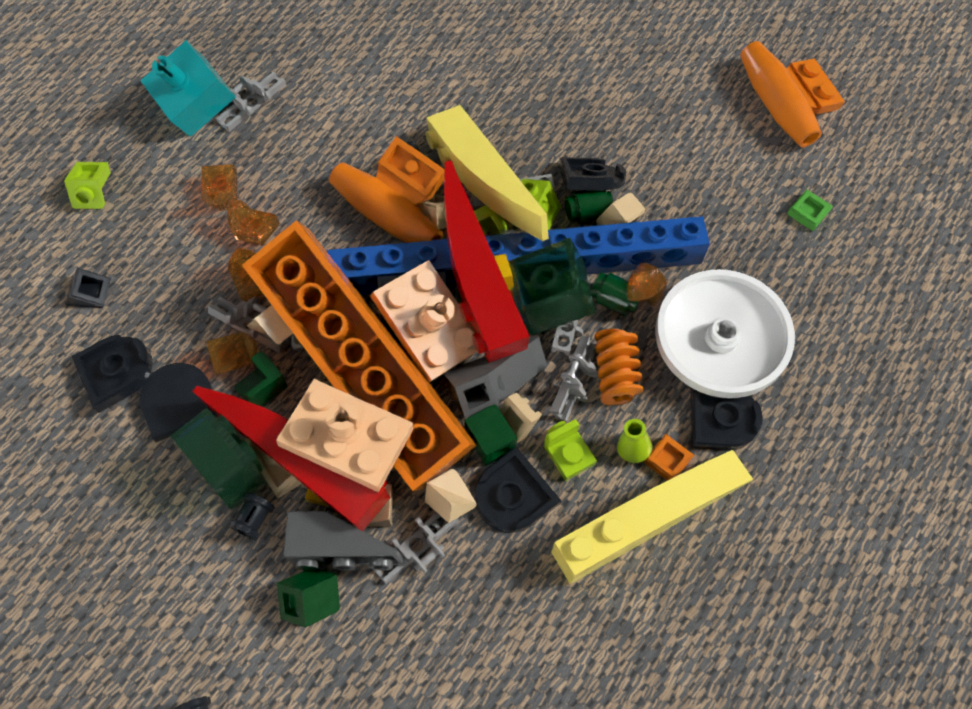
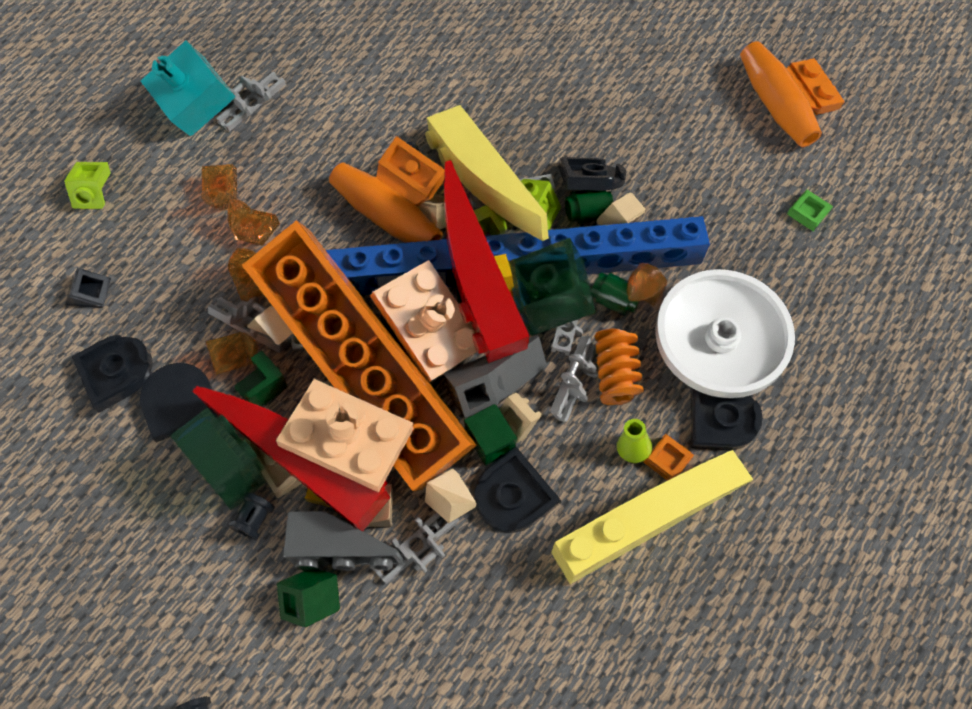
lime bracket [543,419,597,481] -> none

